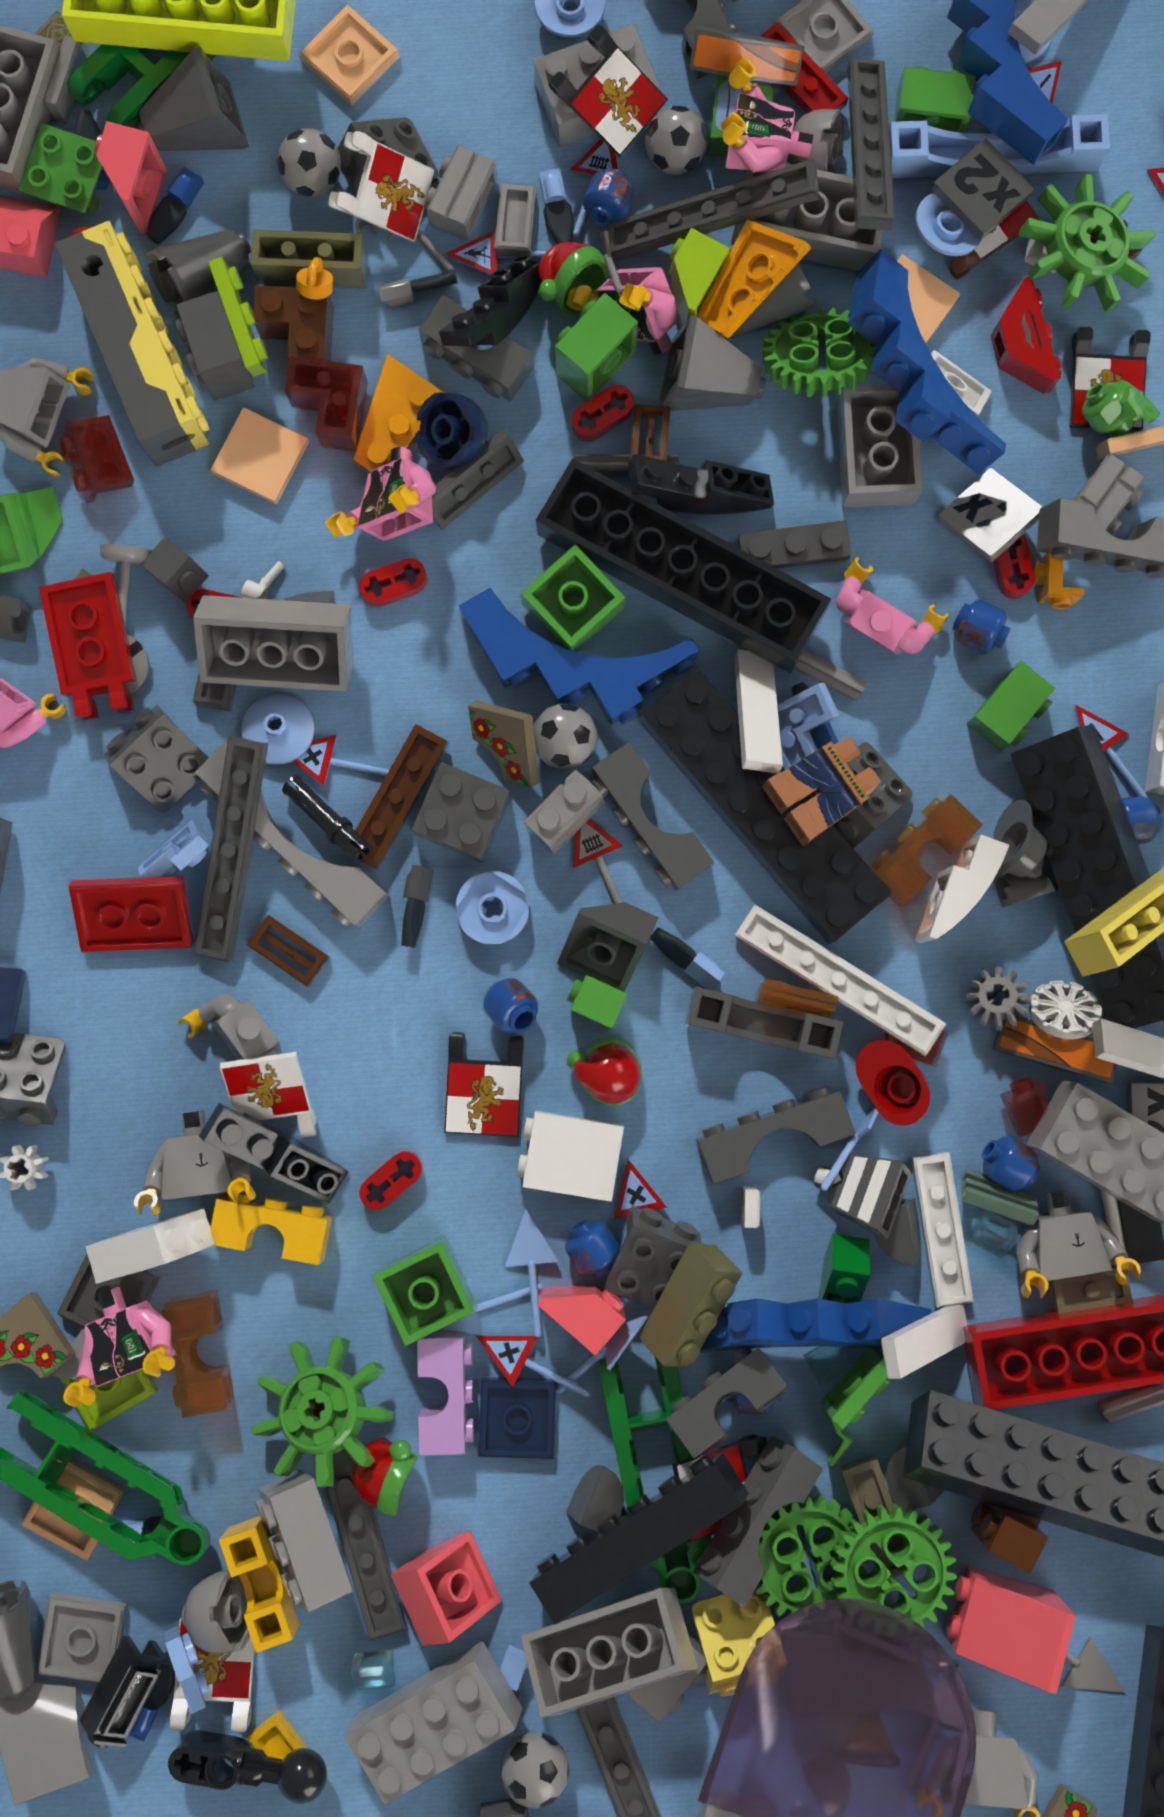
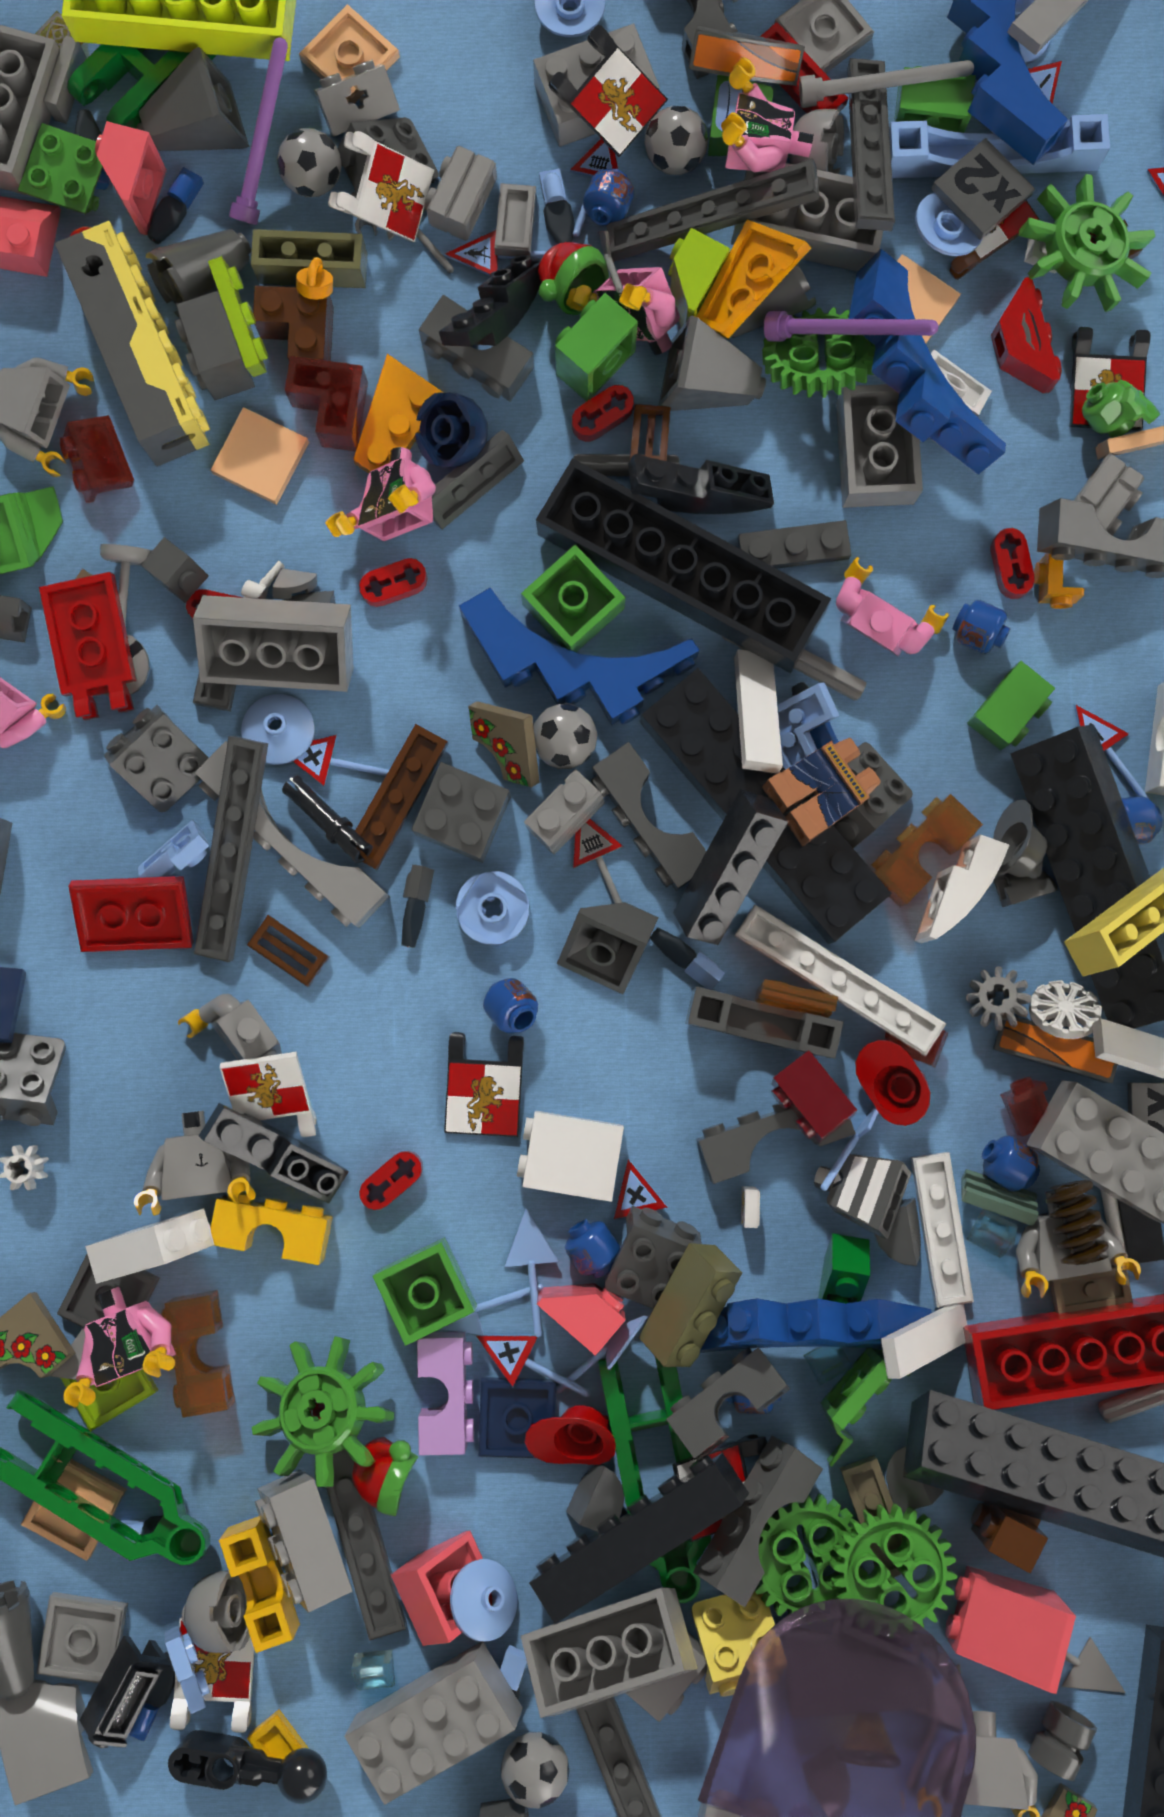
piece [378,270,458,307] -> none
bright green brick [567,975,628,1029] -> none
red piece [567,1037,643,1106] -> none
tile [938,468,1042,563] -> none
none -> medium lavender piece [229,37,288,225]
none -> light grey tile [273,568,317,599]
none -> light grey brick [314,59,400,136]
none -> light blue dish [450,1559,517,1642]
none -> red piece [525,1405,616,1465]
none -> black brick [673,789,788,945]
none -> medium lavender piece [764,311,939,342]
none -> dark red brick [771,1050,858,1143]
none -> light grey piece [799,60,974,108]
none -> dark grey wheel [1028,1701,1097,1781]
none -> dark brown piece [1045,1180,1109,1265]

